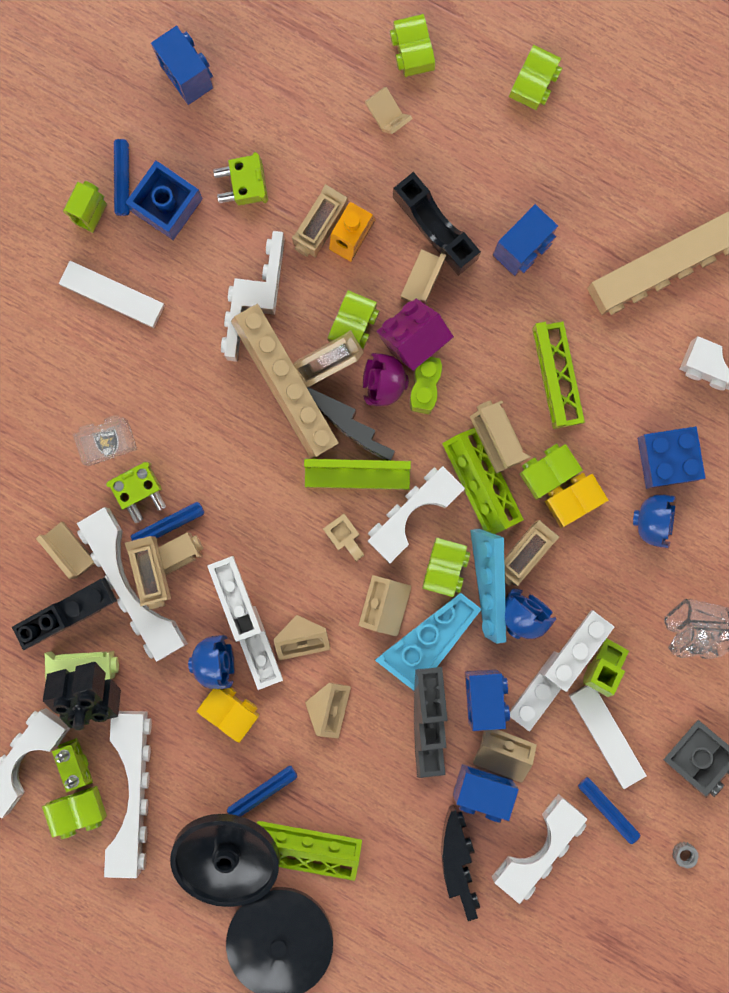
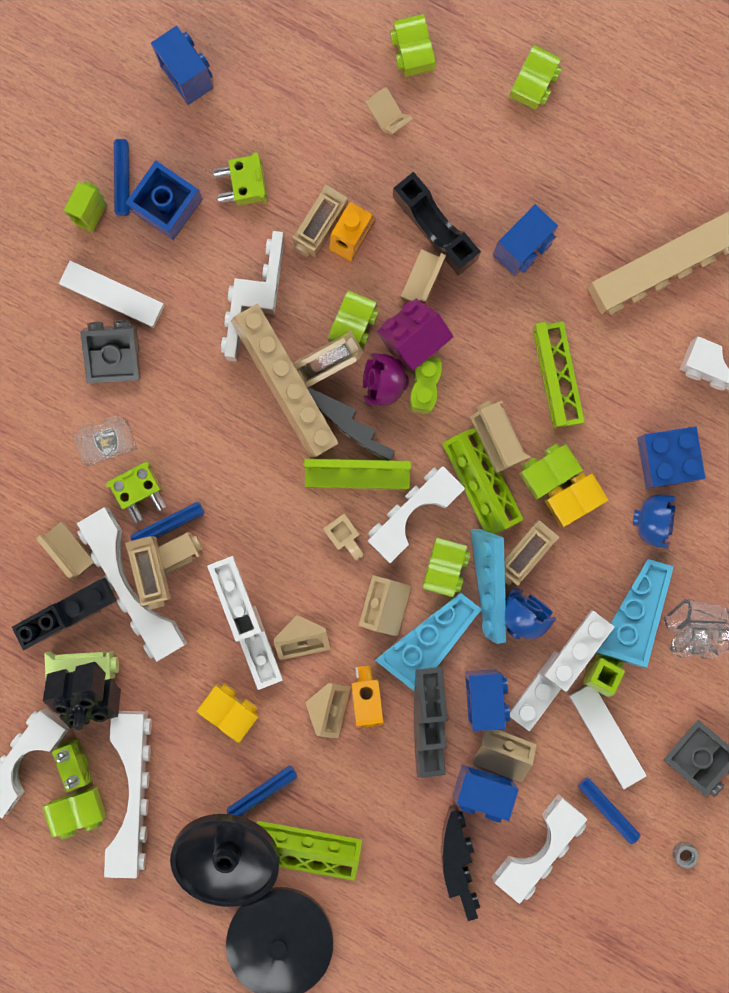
blue cylinder [188,635,235,689] -> none
none -> dark grey plate [80,320,141,383]
none -> light orange torso [351,666,384,729]
none -> medium azure wing [595,559,674,669]

